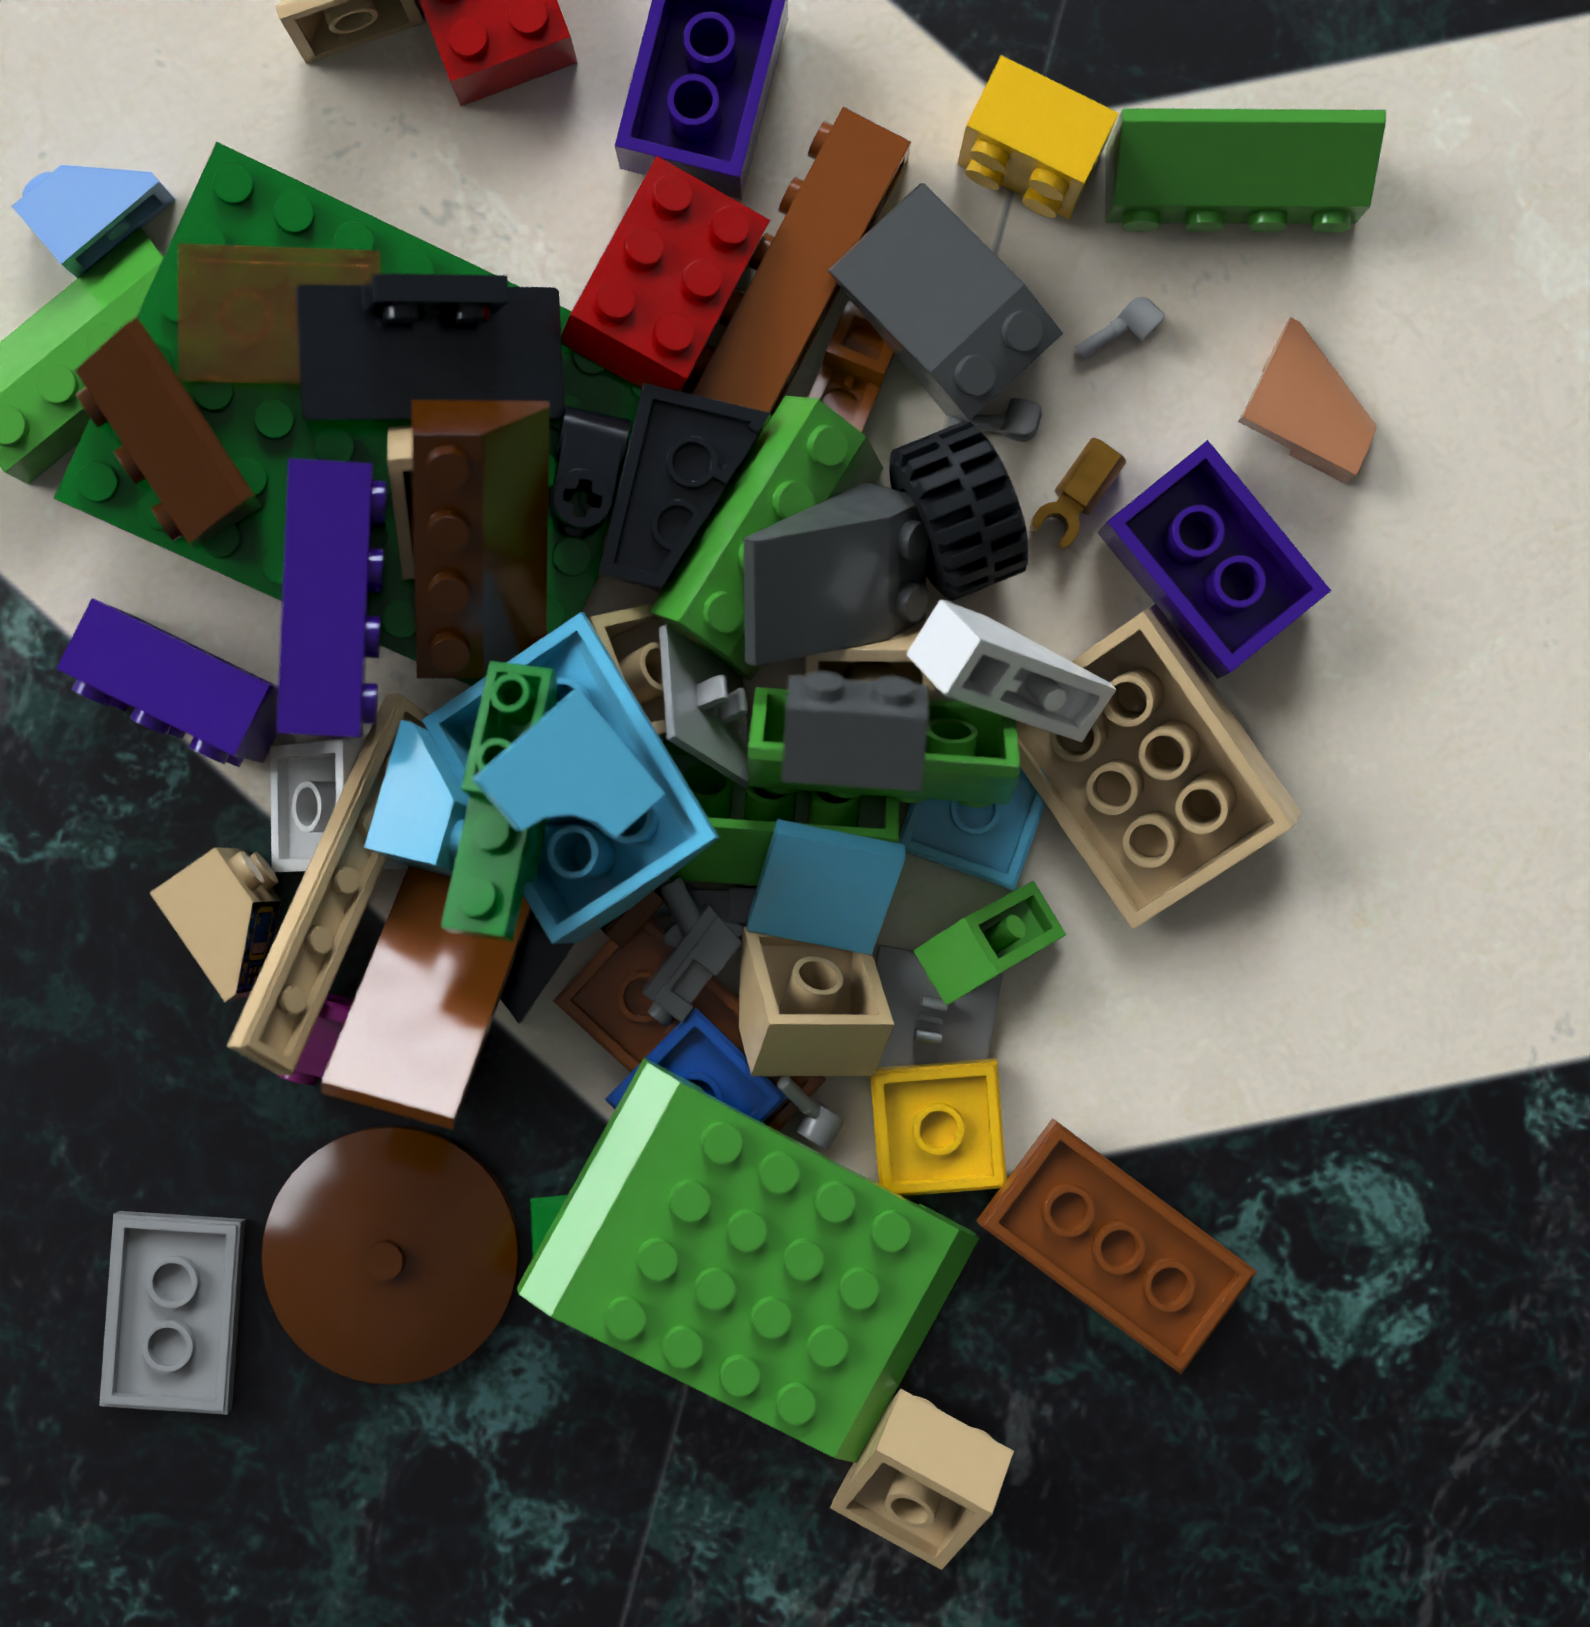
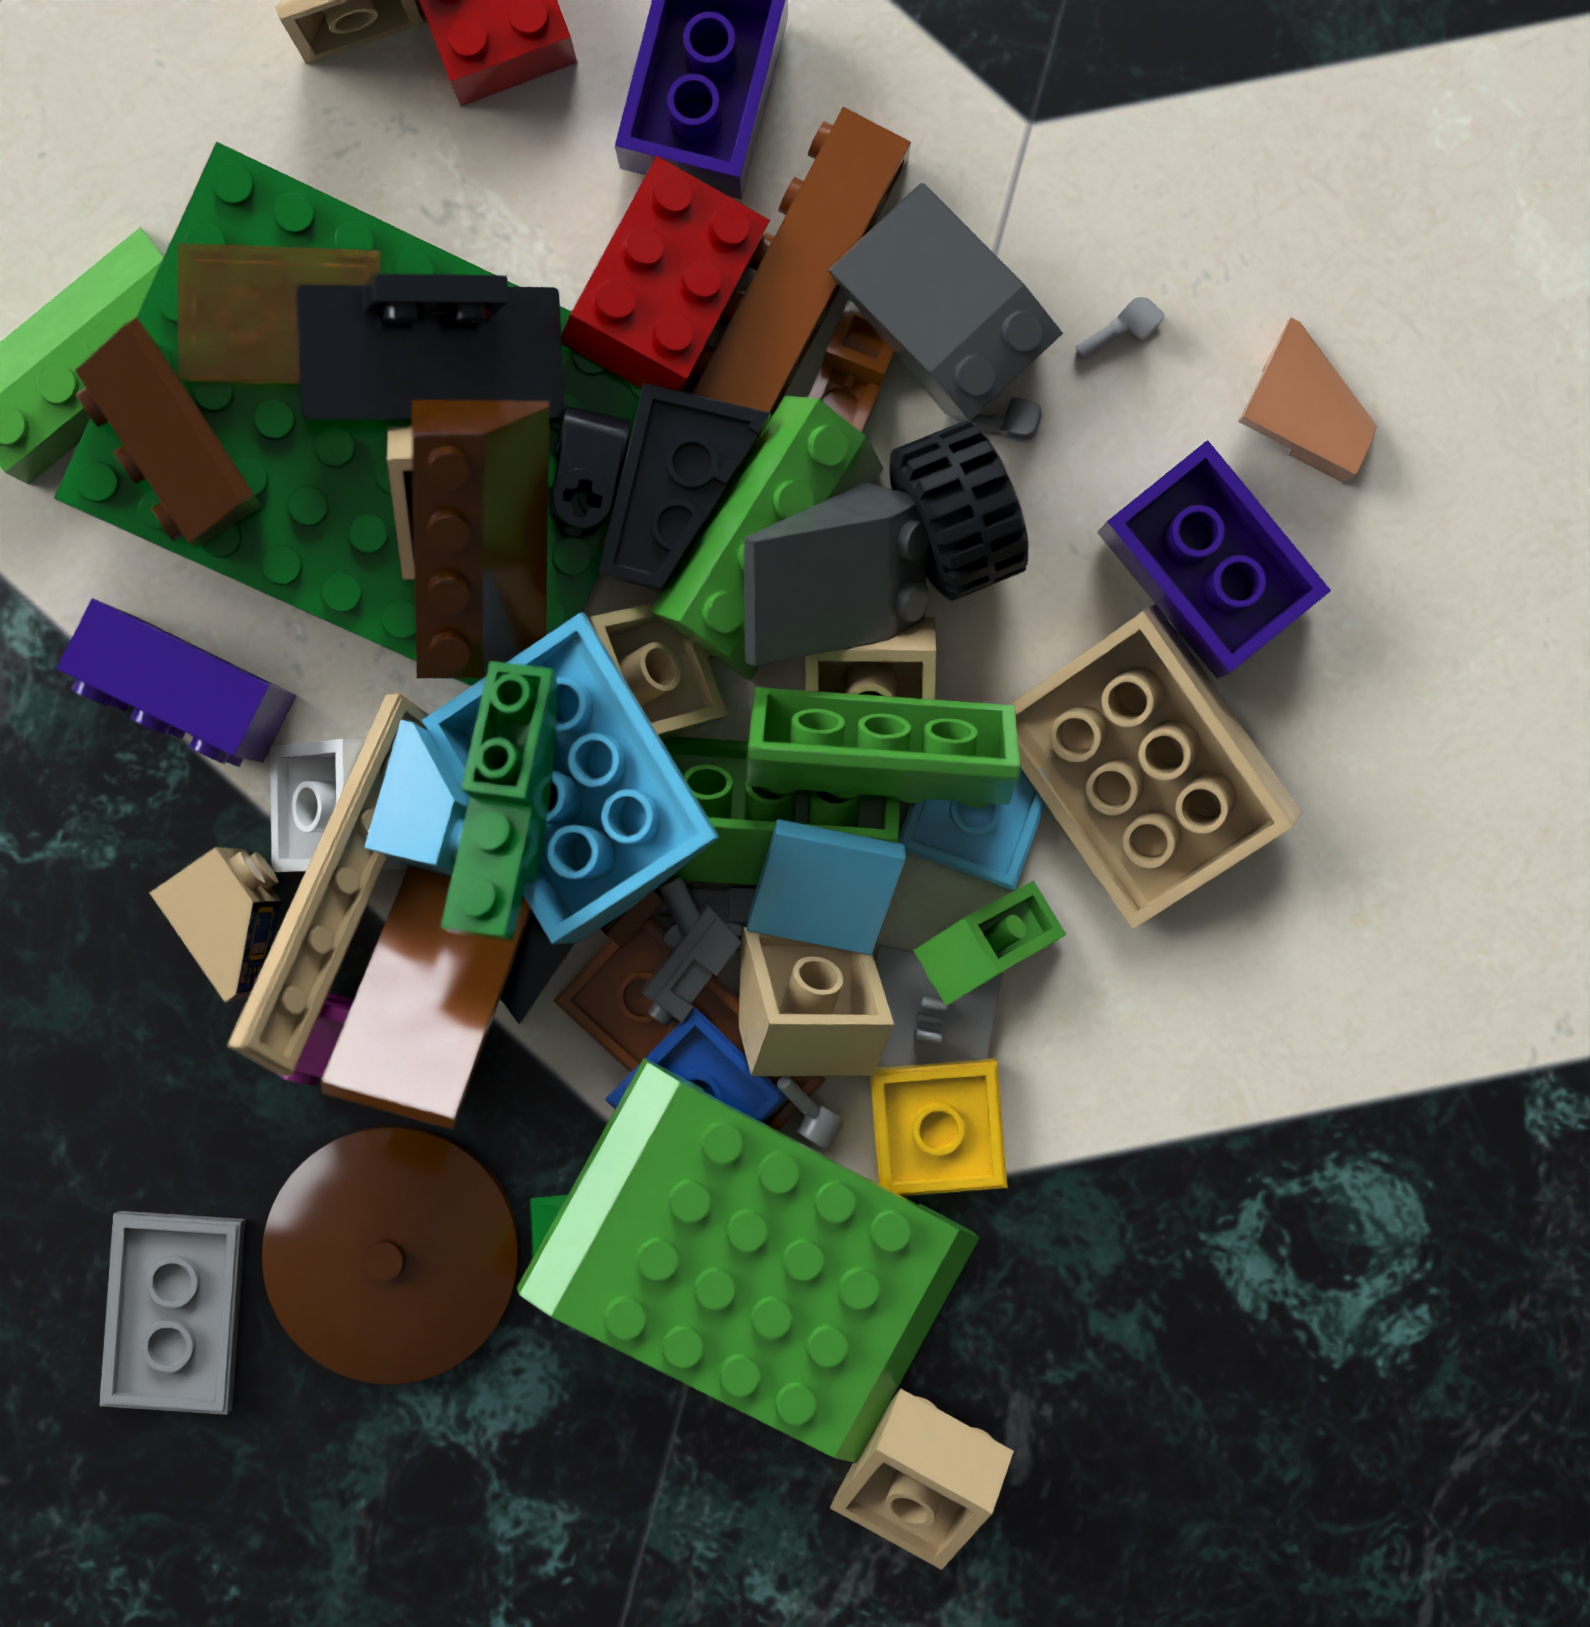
light blue slope [12,165,176,278] -> none
dark purple brick [277,458,387,737] -> none
medium azure tile [472,689,665,838] -> none
light grey piece [659,624,749,788] -> none
dark grey slope [782,672,928,791] -> none
white slope [906,599,1117,742] -> none
yellow brick [957,55,1119,219] -> none
dark orange tile [976,1118,1257,1374] -> none
pearl gold bar [1029,438,1126,551] -> none
bright green slope [1105,108,1386,233] -> none

